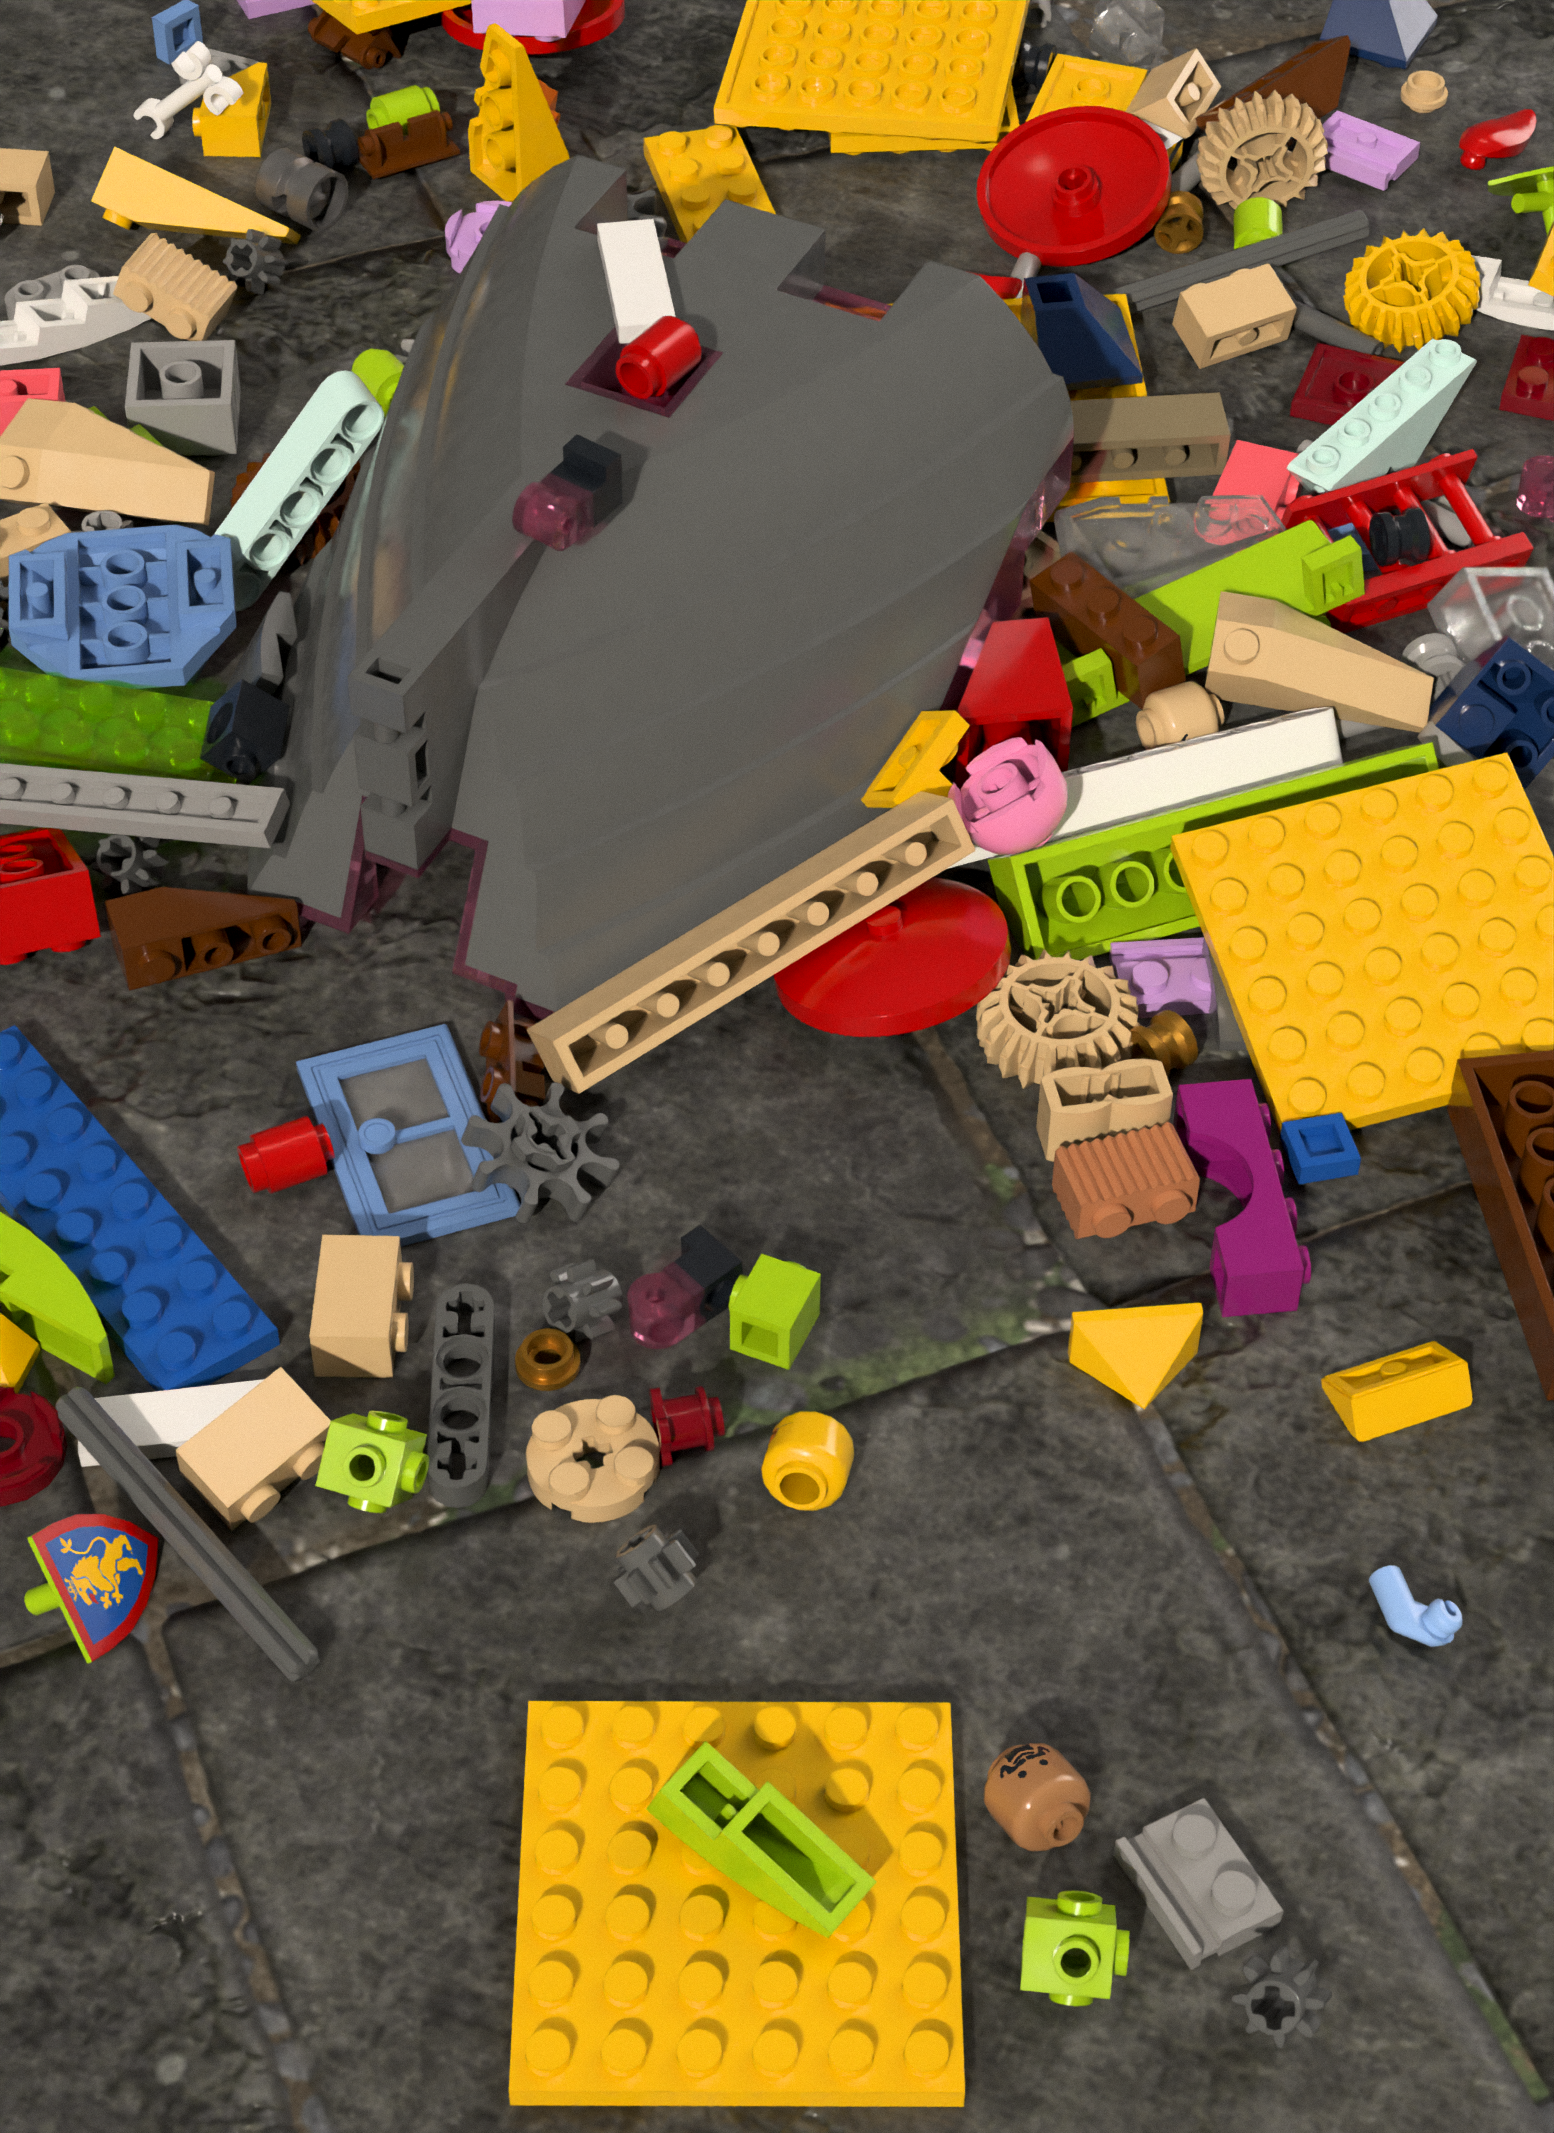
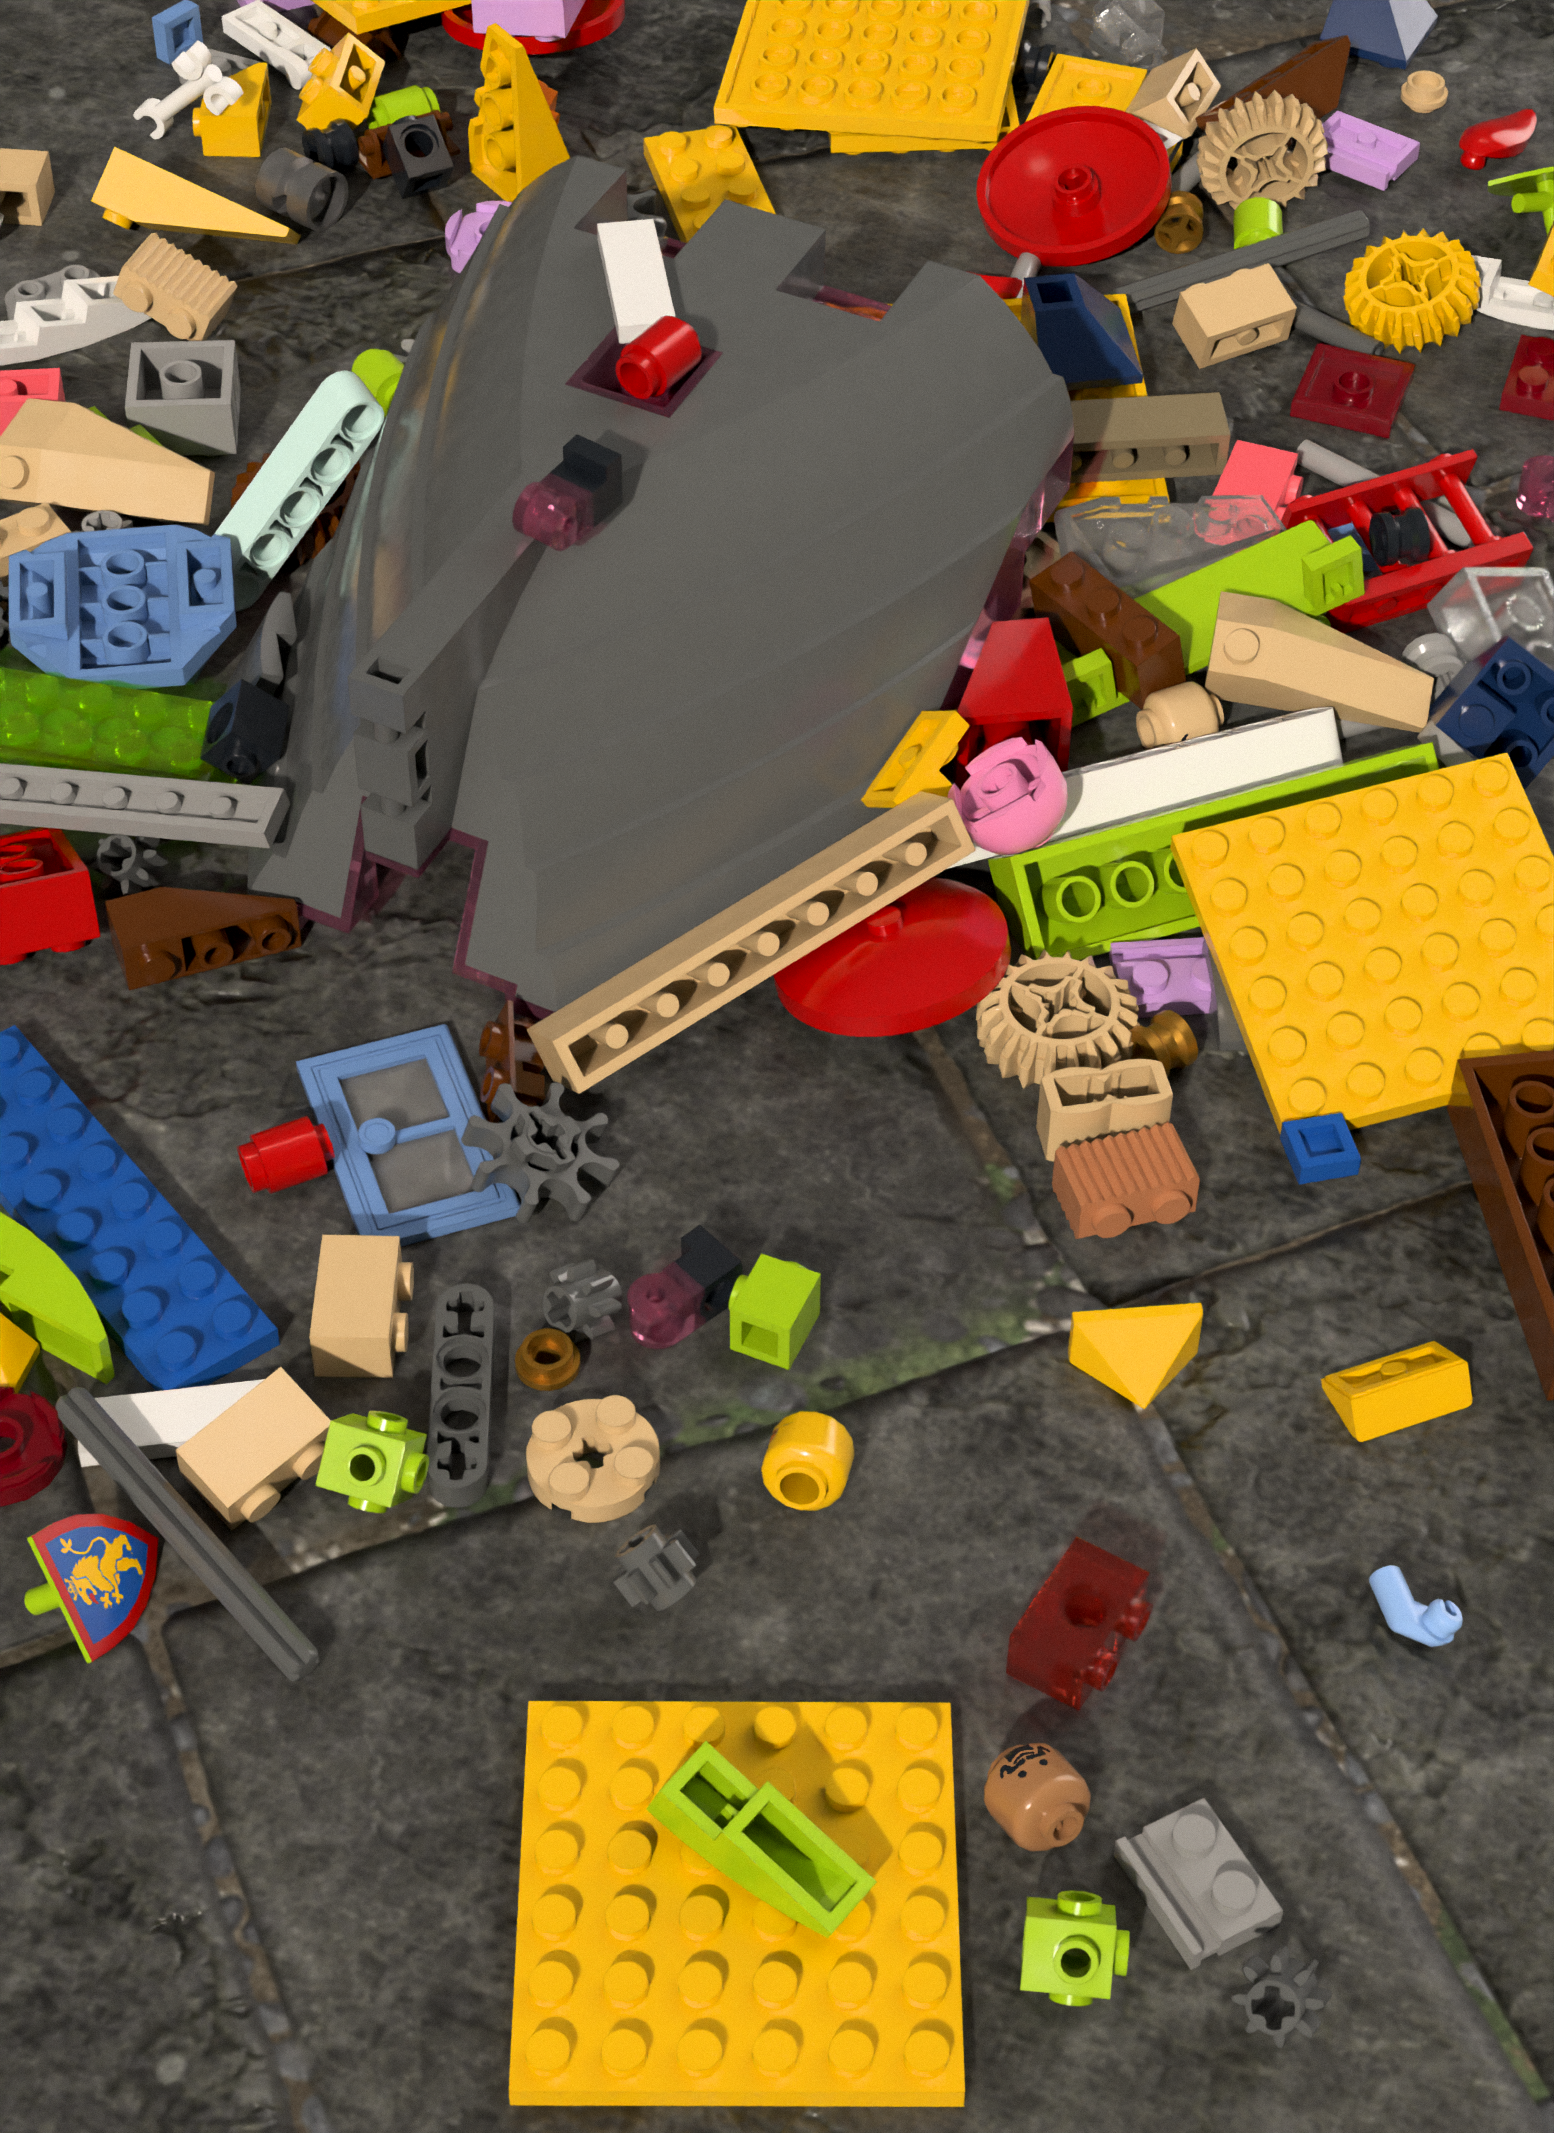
dark grey gear [223,229,288,295] -> none
dark red brick [649,1386,725,1467] -> none
magenta arch [1173,1079,1311,1317] -> none
light aqua slope [1286,339,1477,496] -> none
none -> white plate [222,0,331,90]
none -> yellow brick [296,32,385,131]
none -> black brick [382,115,454,199]
none -> clear red brick [1006,1536,1153,1711]

